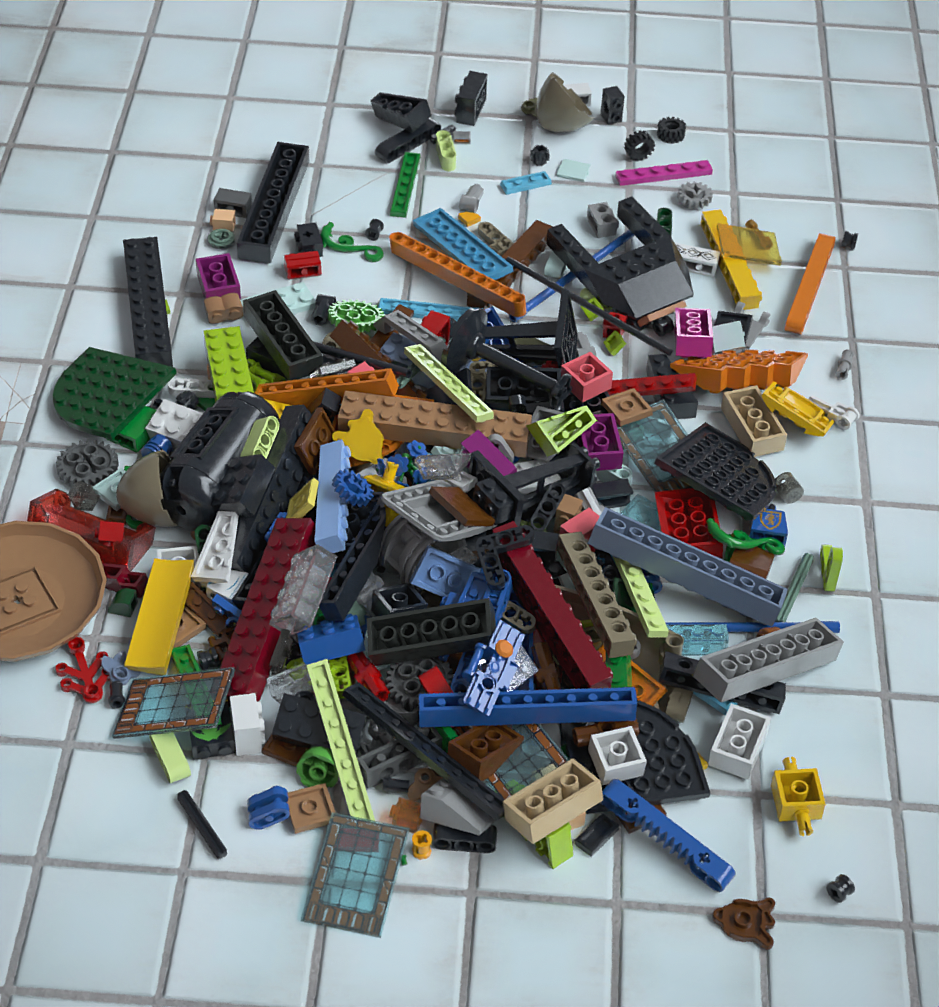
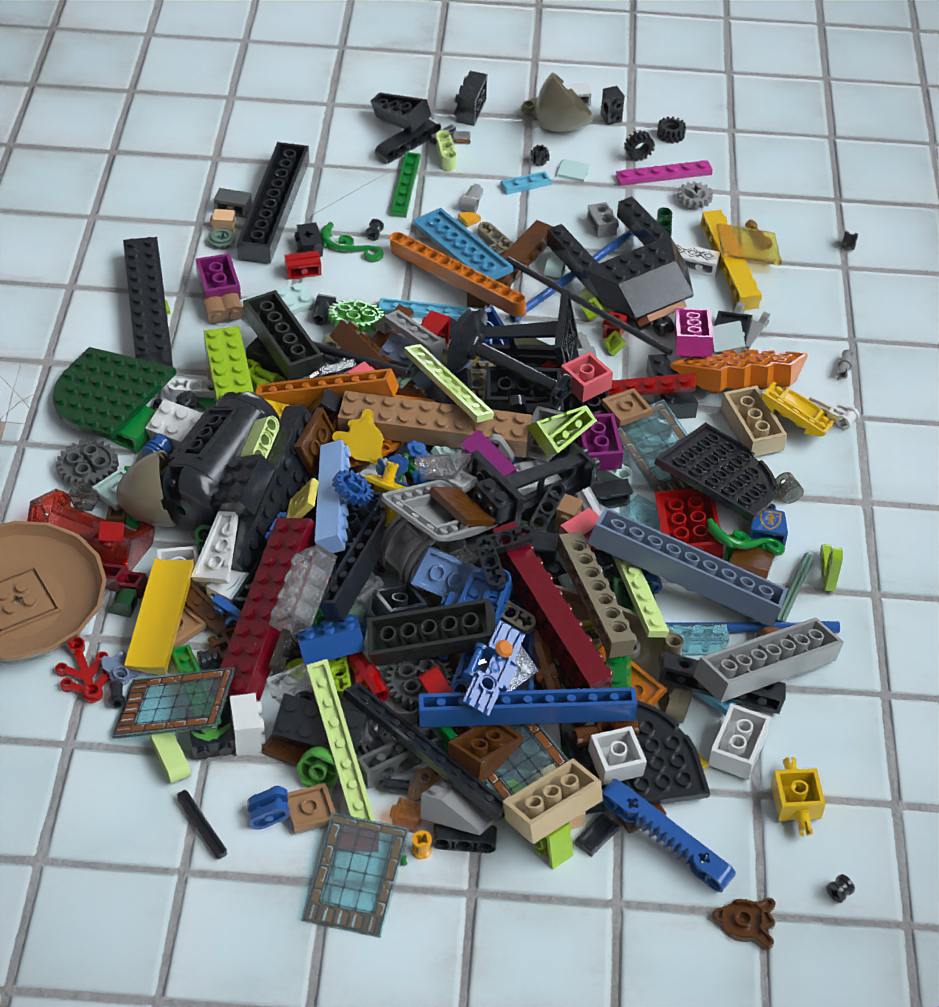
orange beam [785,233,836,335] -> none

